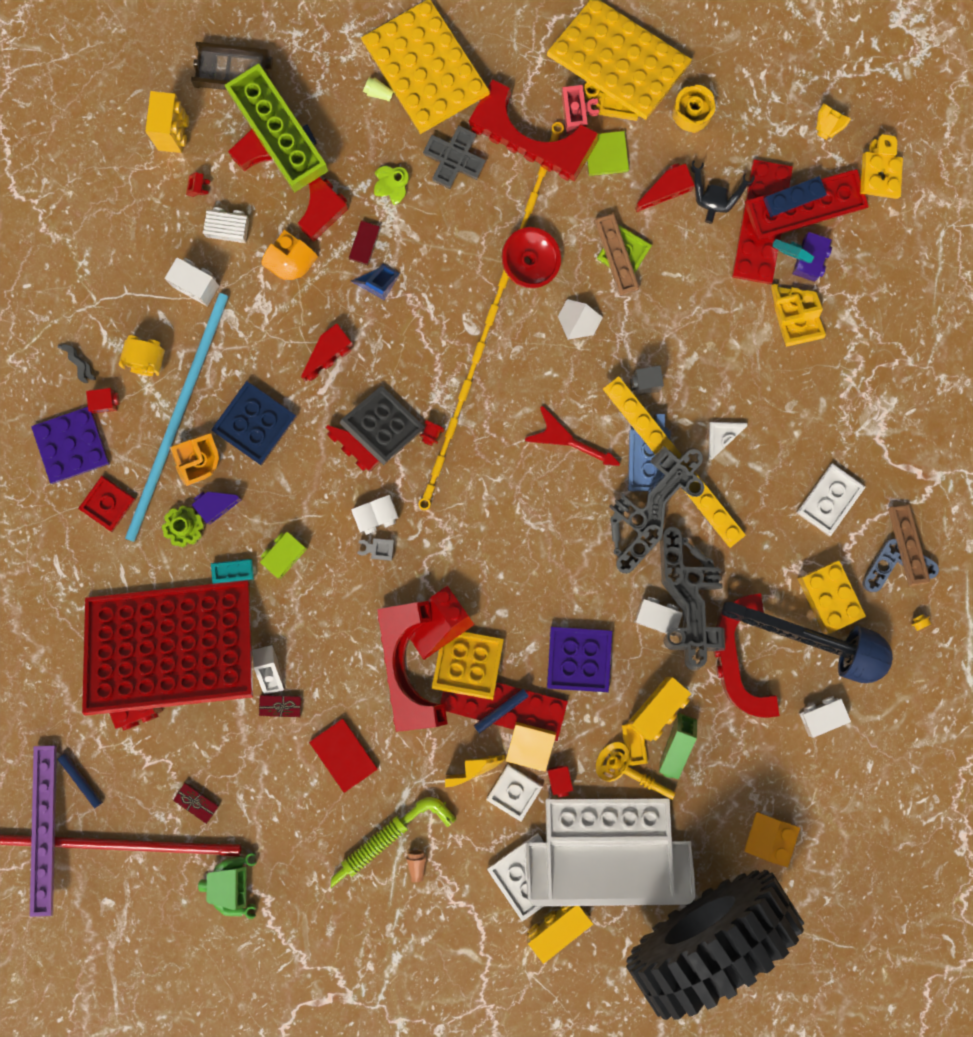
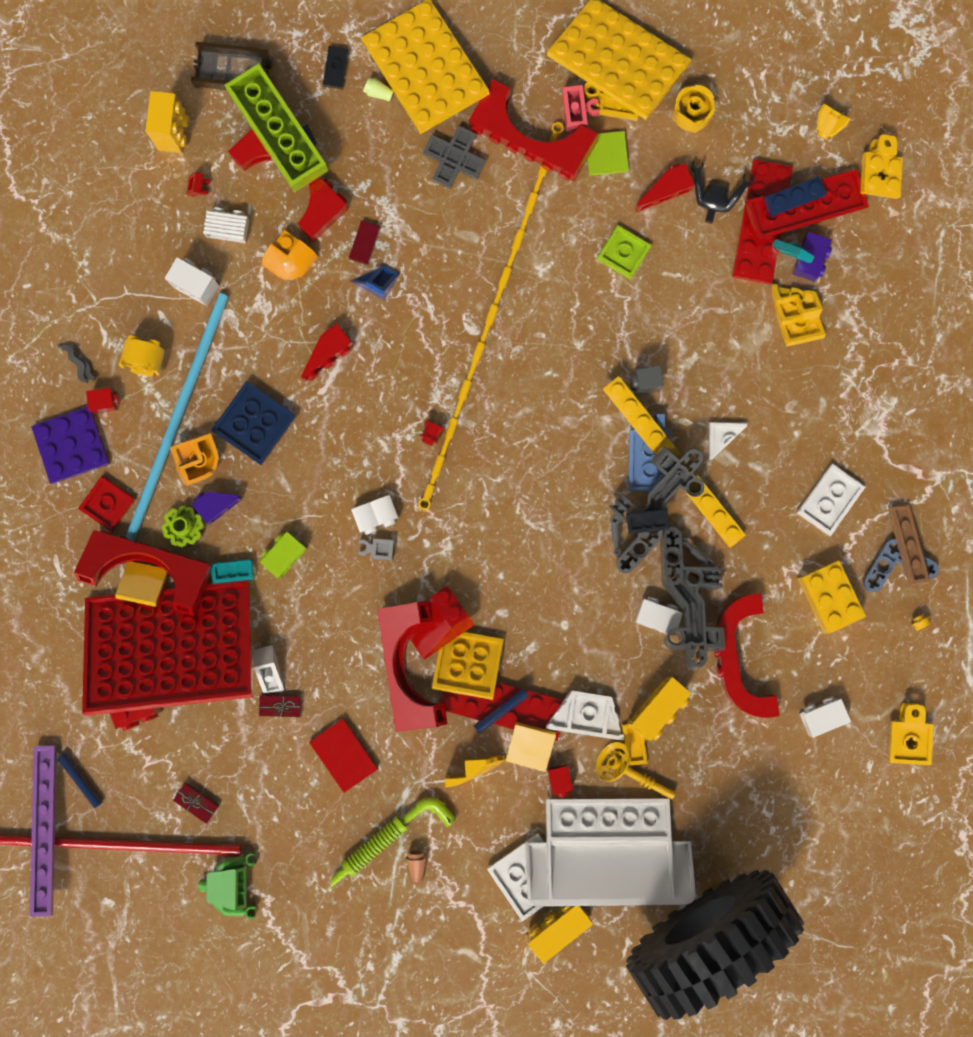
red slope [326,425,380,472] -> none
dark grey plate [340,386,425,465] -> none
lime plate [374,166,409,205] -> none
white tile [486,764,543,822] -> none
red dish [501,227,561,289] -> none
red piece [525,406,620,466] -> none
dark purple plate [547,627,612,693] -> none
white slope [558,299,603,340] -> none
medium nougat tile [594,213,640,296] -> none
bright green slope [659,713,697,780] -> none
piece [722,602,893,683] -> none
light orange slope [744,812,800,868] -> none
none -> red arch [74,530,212,616]
none -> yellow tile [115,562,168,607]
none -> black plate [323,46,349,90]
none -> white wing [546,690,624,741]
none -> black plate [626,508,670,534]
none -> yellow plate [888,702,934,765]

